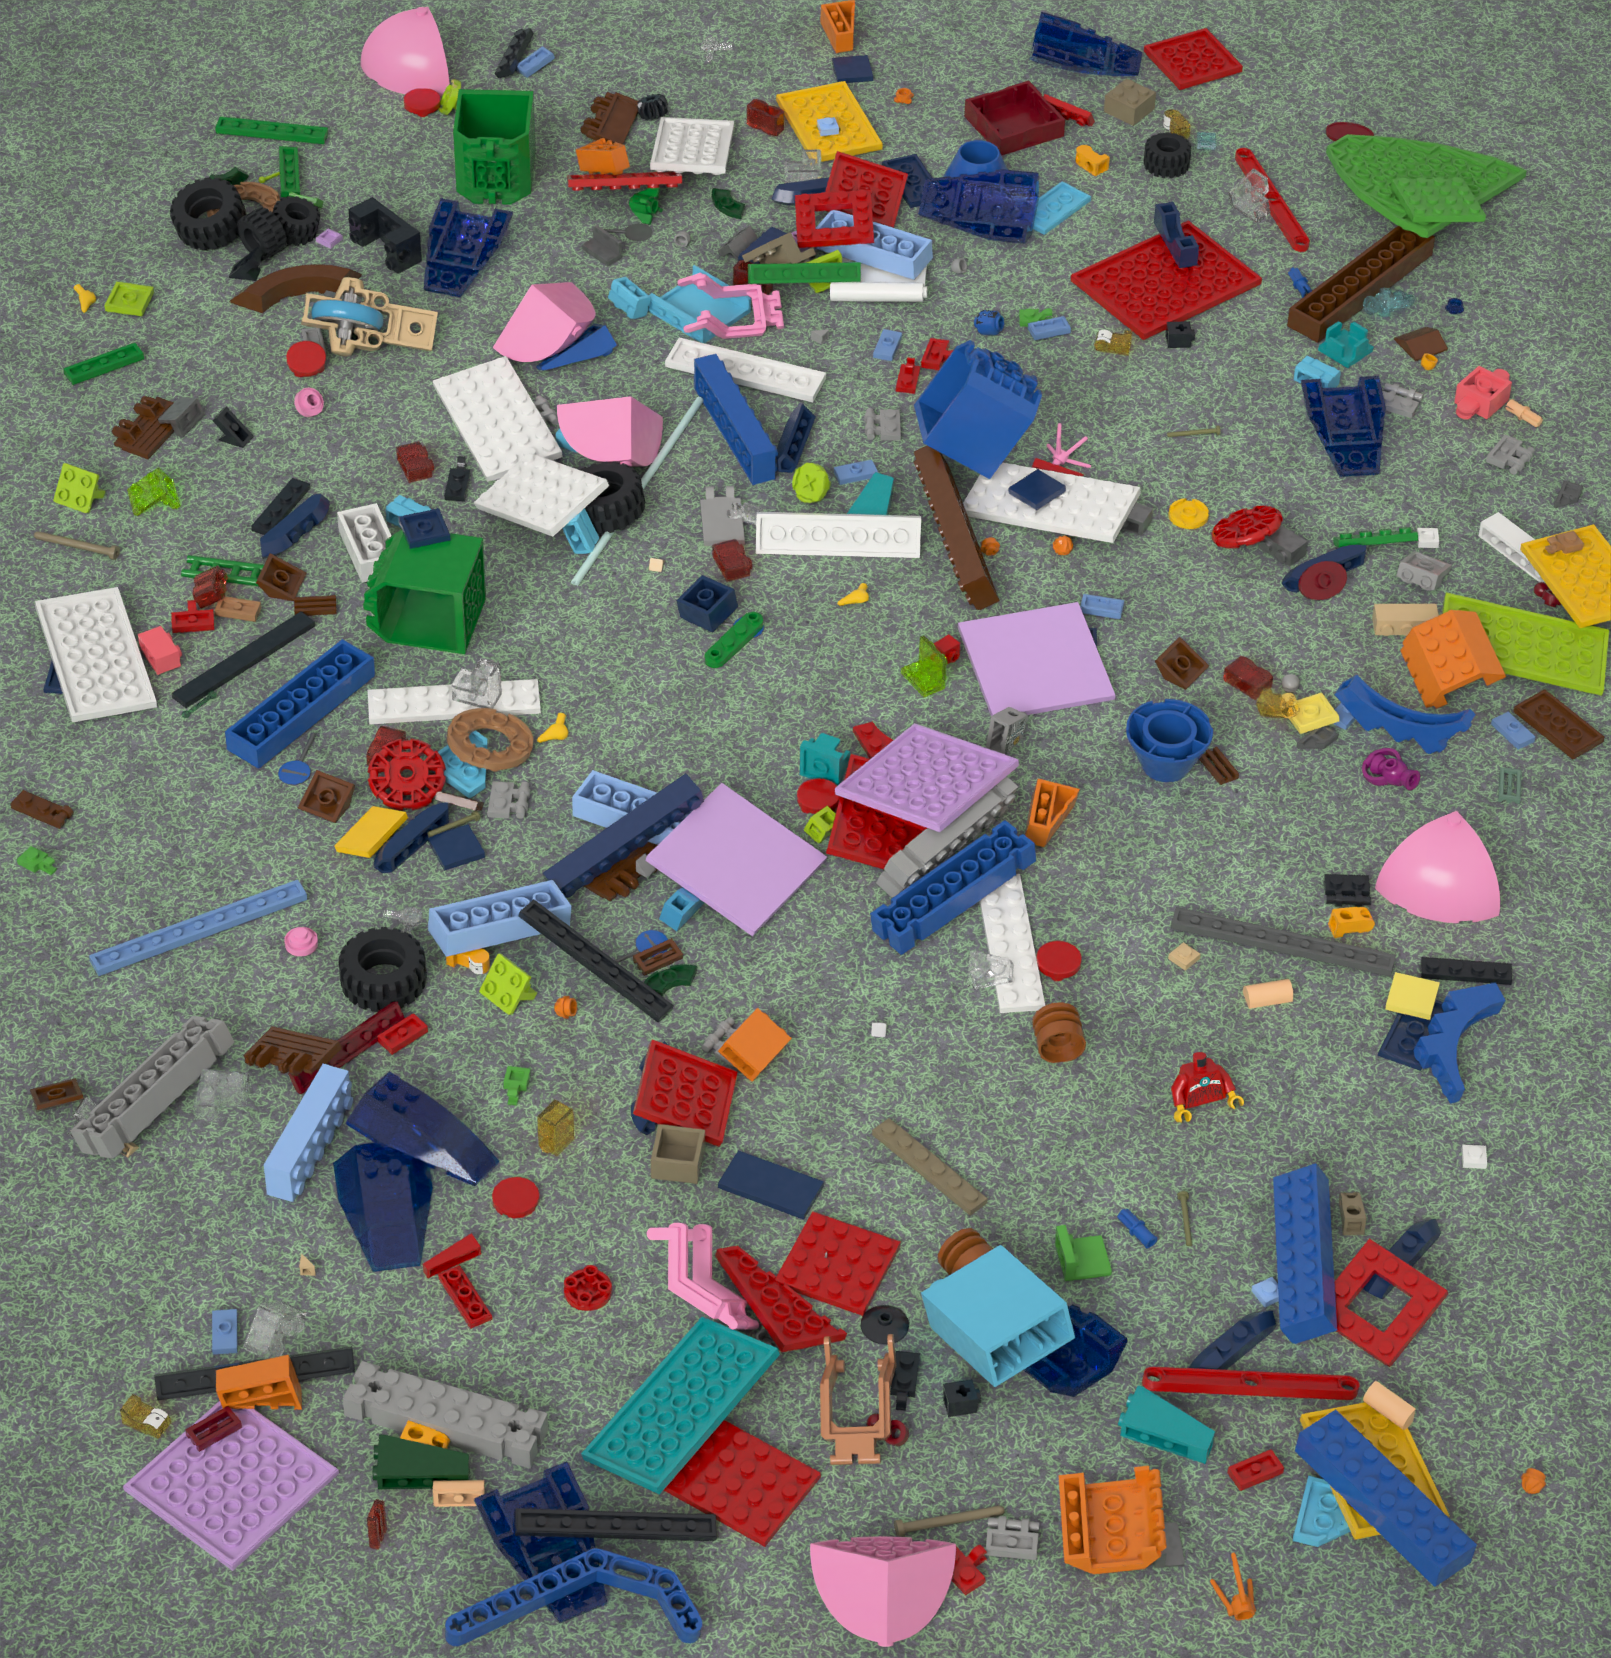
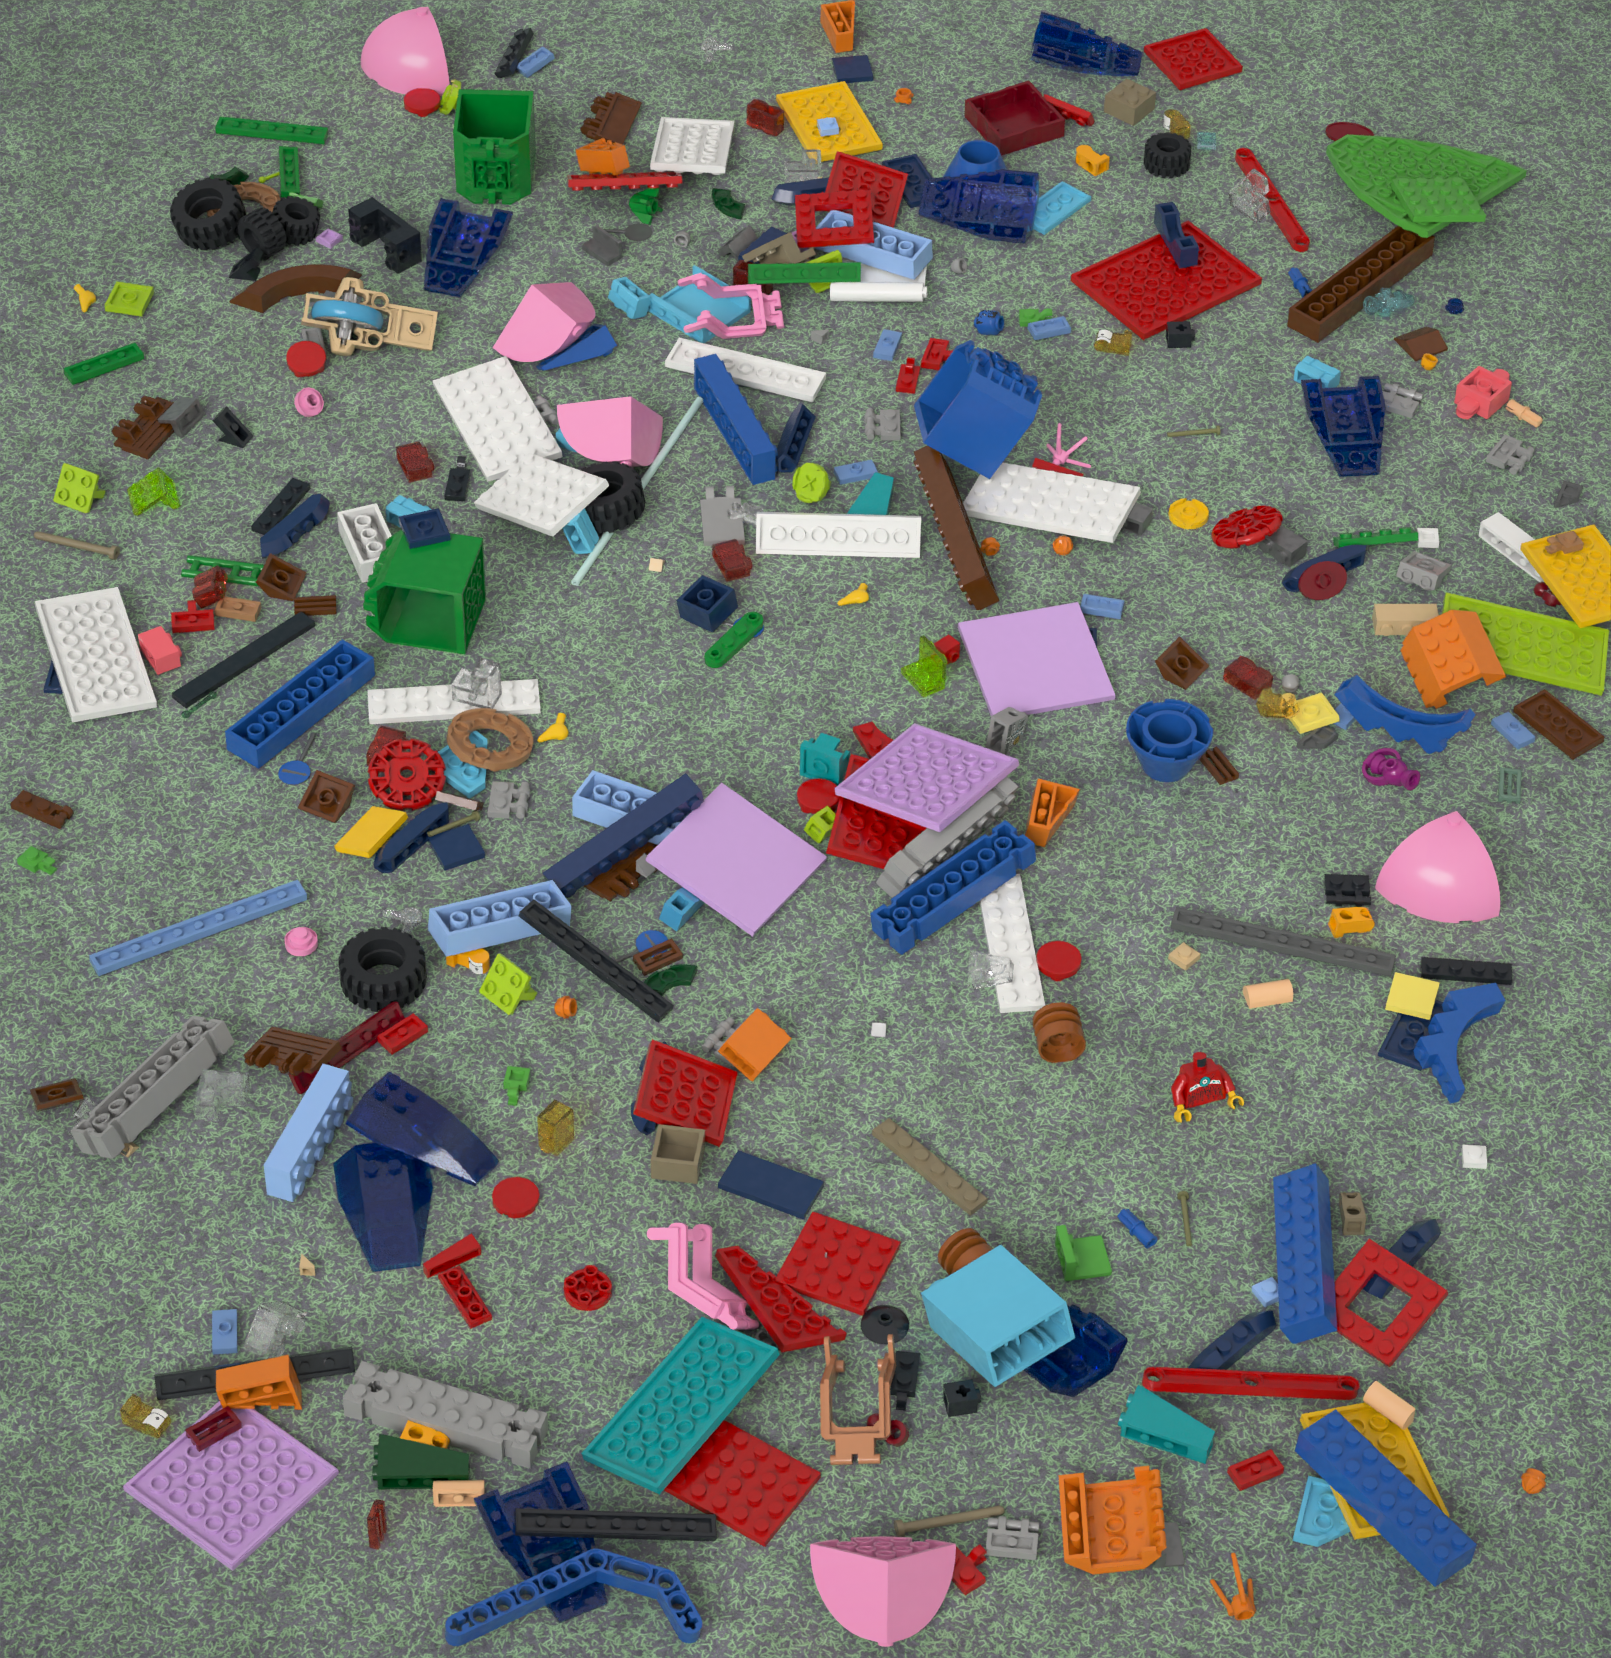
black gear [637,94,668,120] -> none
dark blue tile [1008,469,1066,510] -> none
teal panel [1318,321,1374,368] -> none

